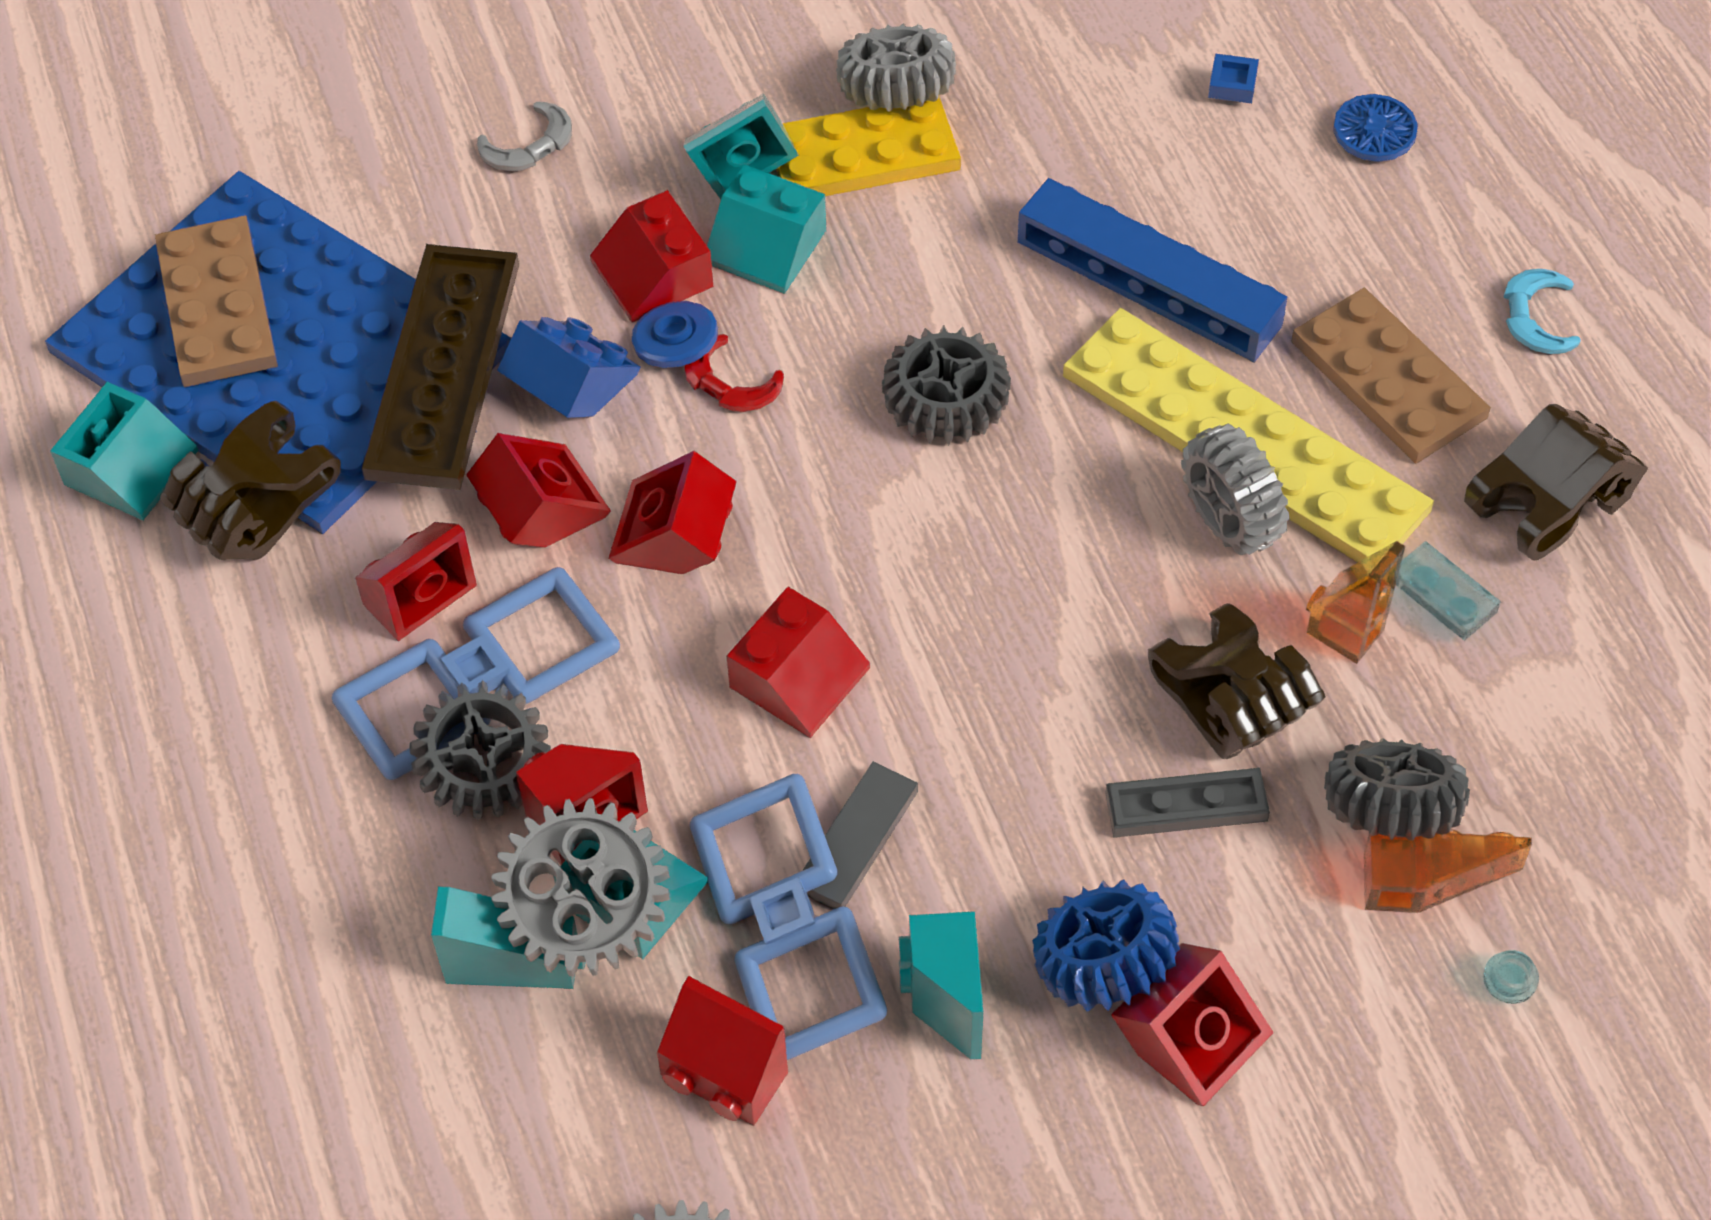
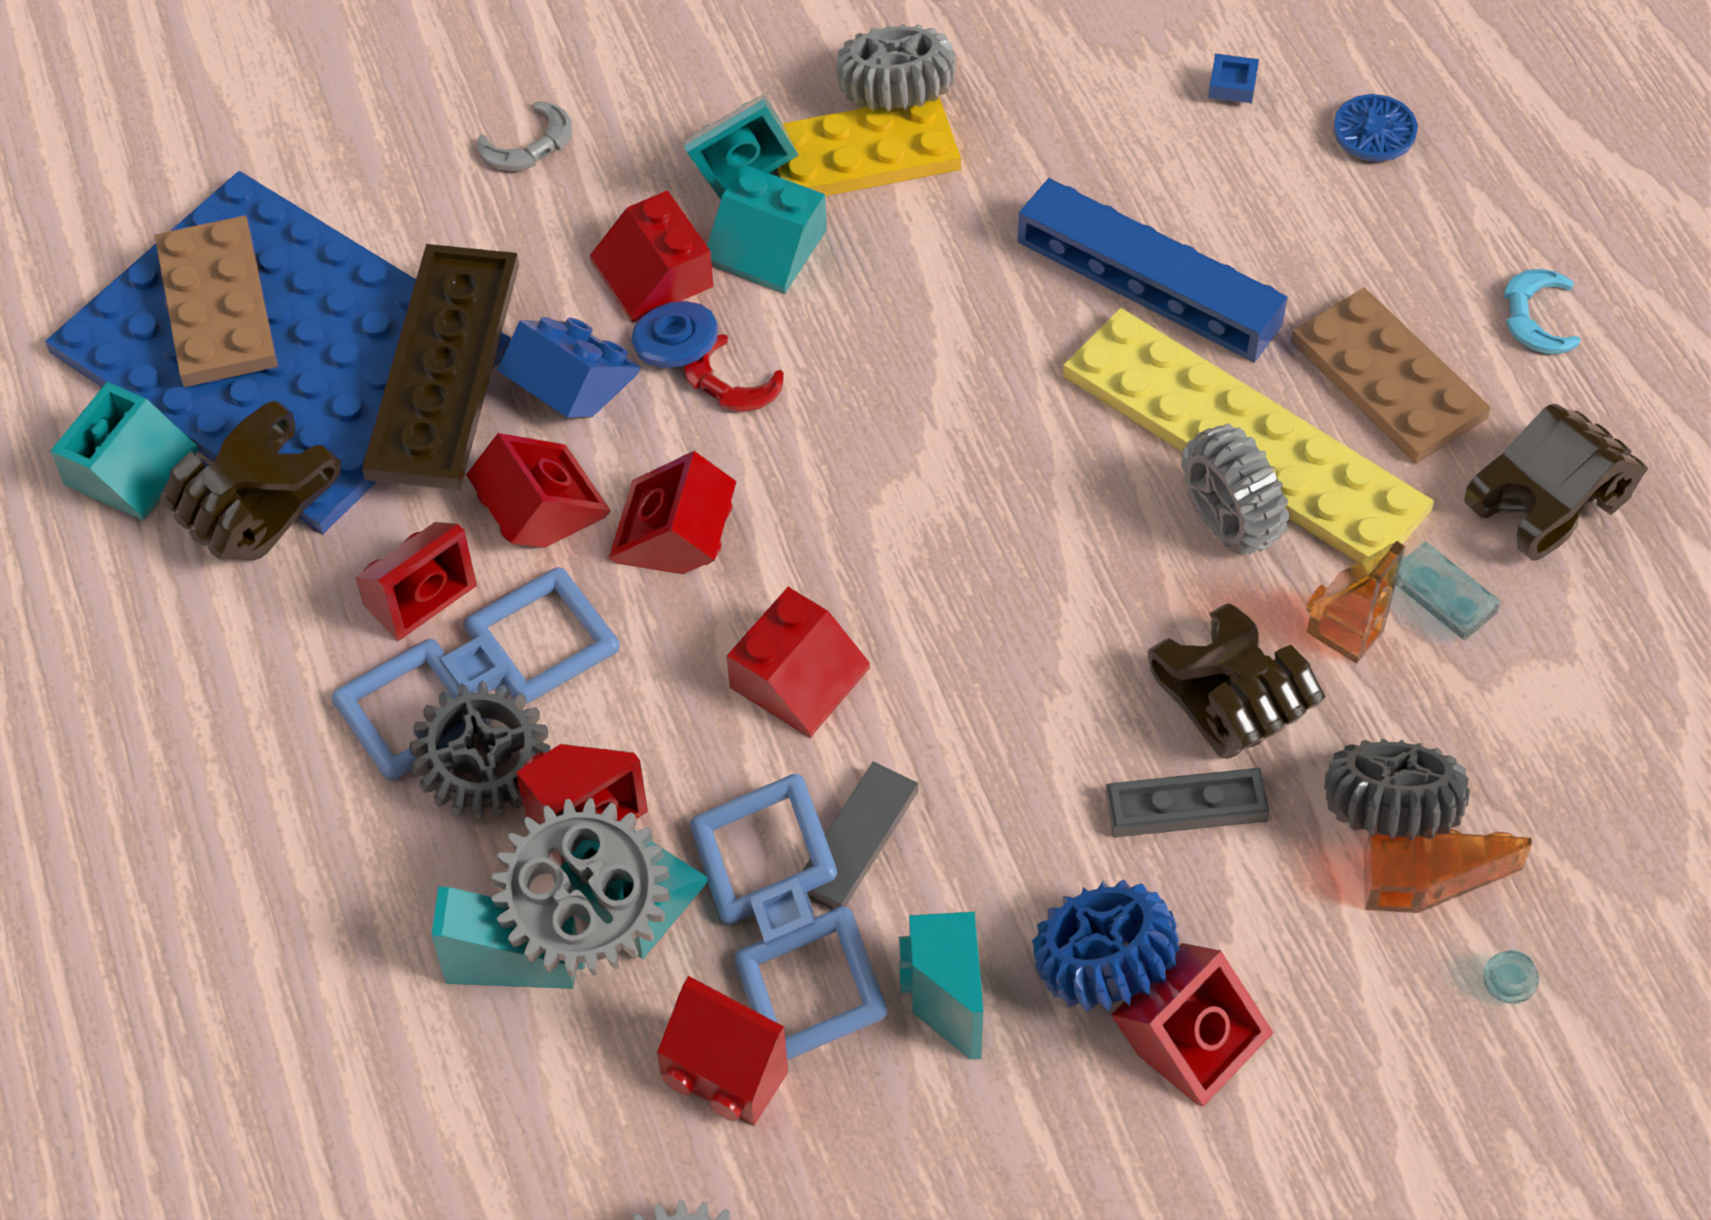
dark grey gear [882,325,1011,445] -> none

